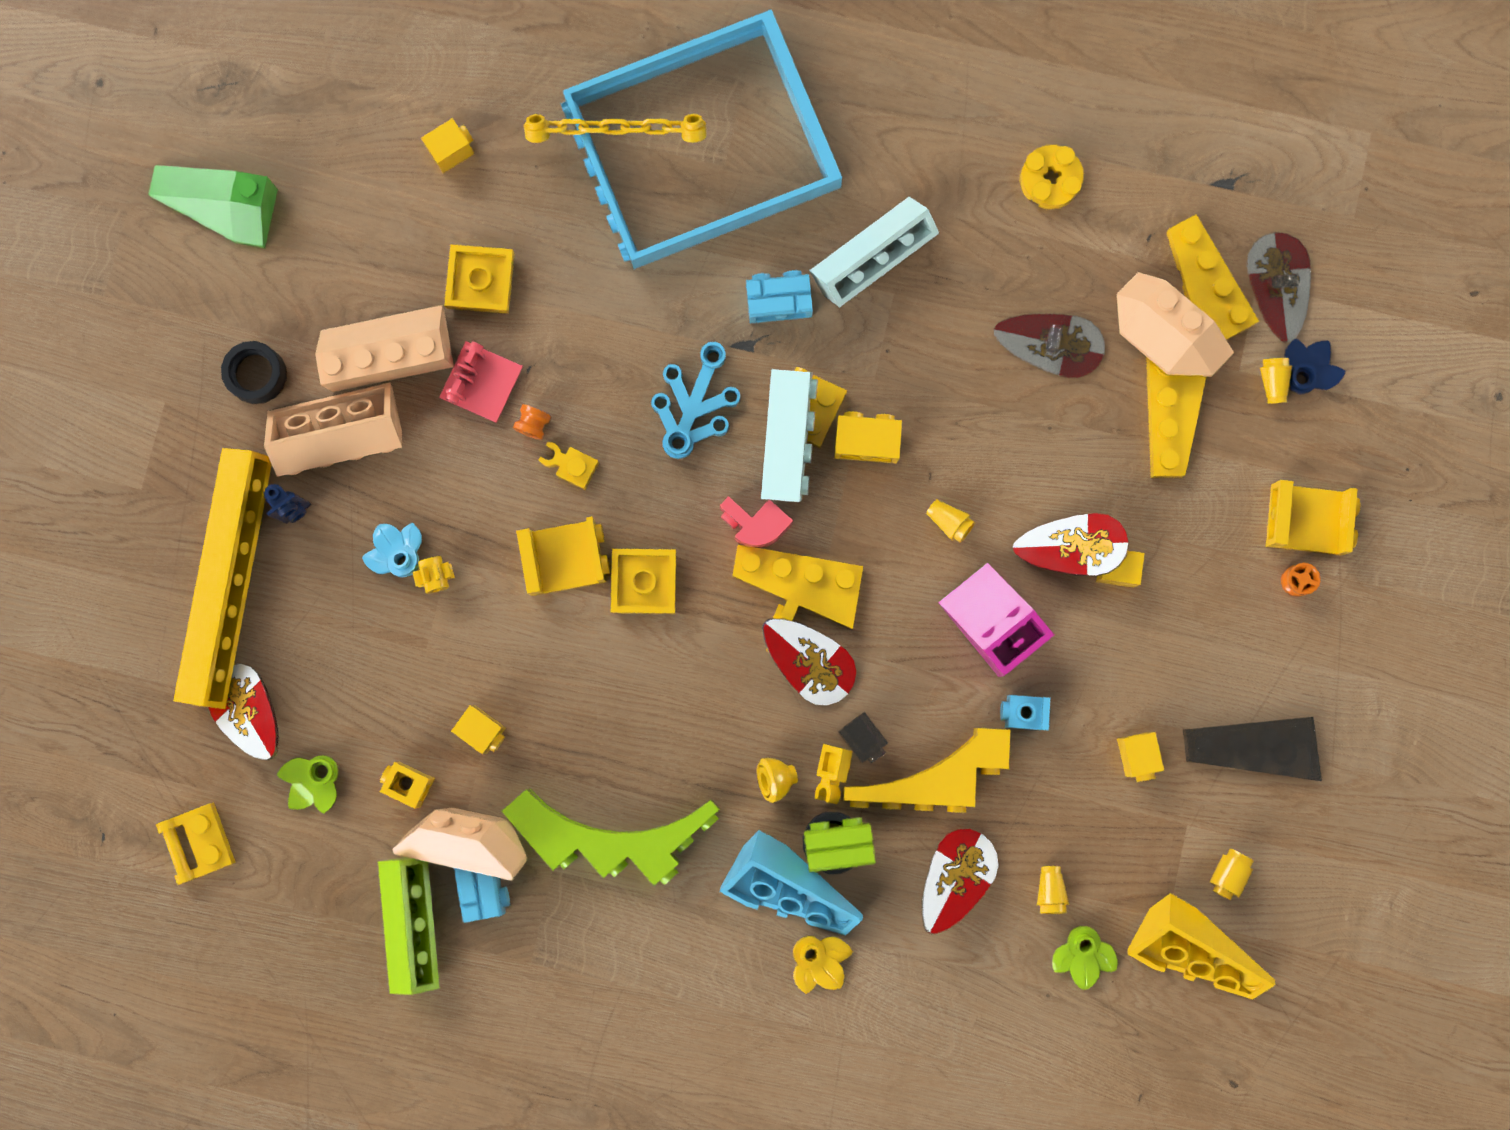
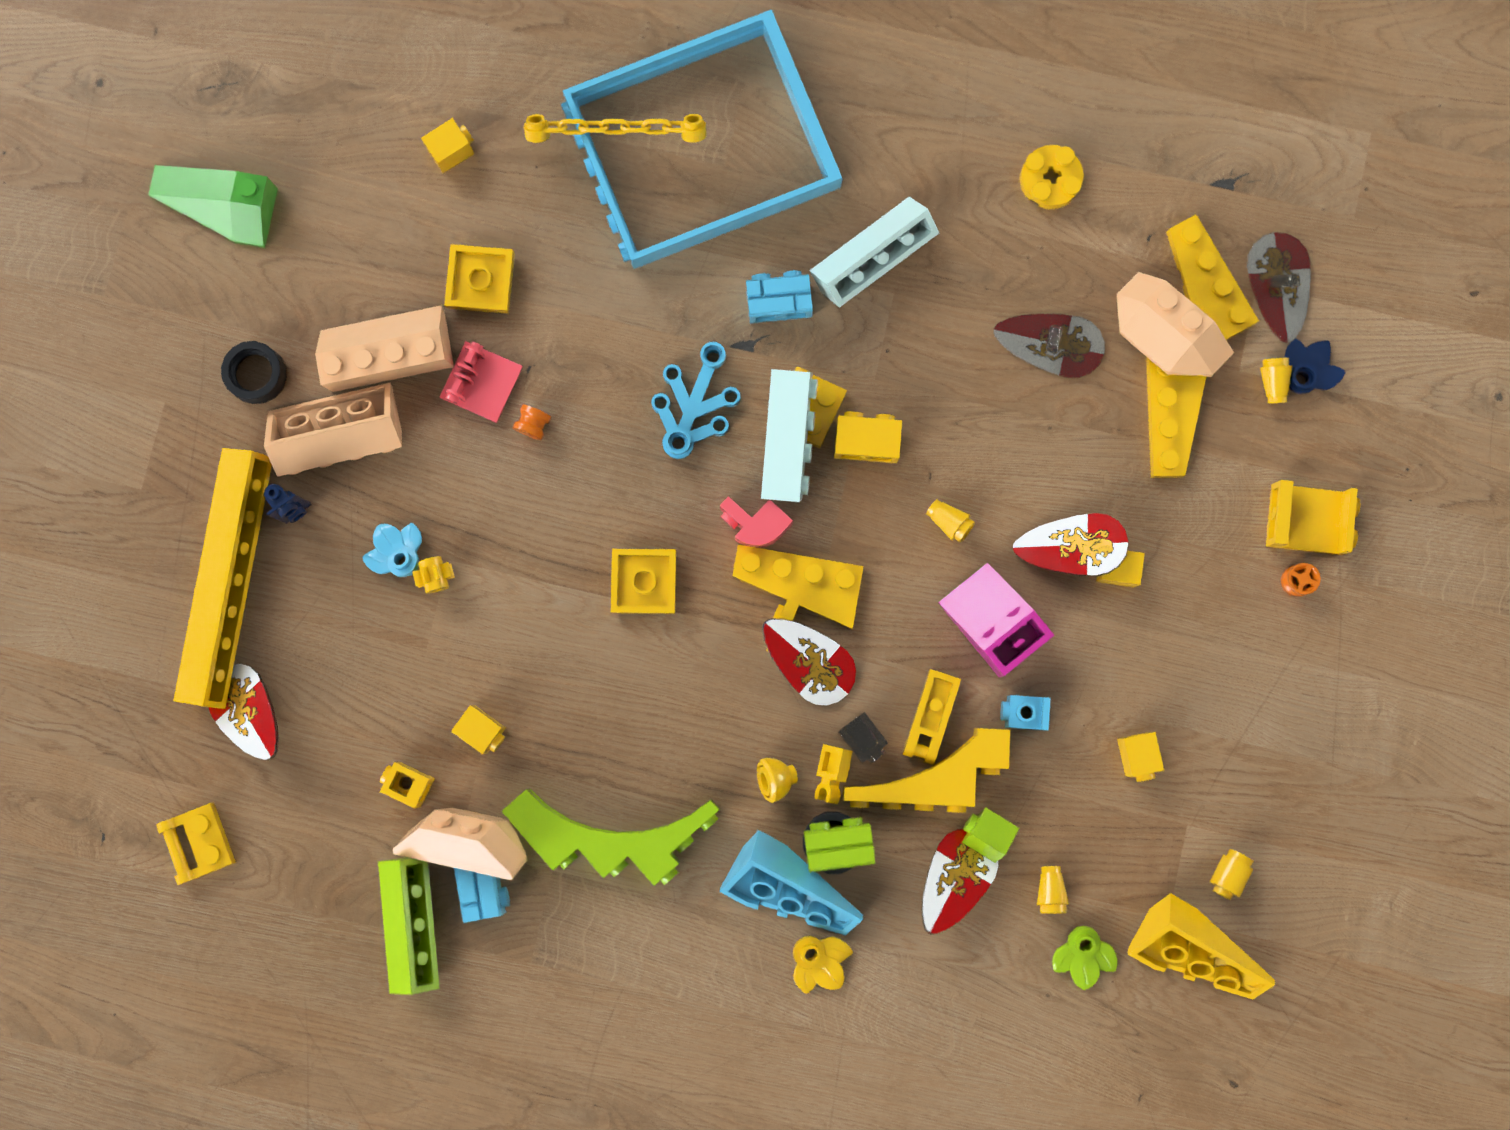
lime plate [277,755,339,814] -> none
yellow panel [516,517,610,596] -> none
yellow plate [538,442,599,490] -> none
clear smoke wing [1183,717,1322,781] -> none
none -> yellow plate [902,669,961,765]
none -> lime brick [962,808,1019,863]

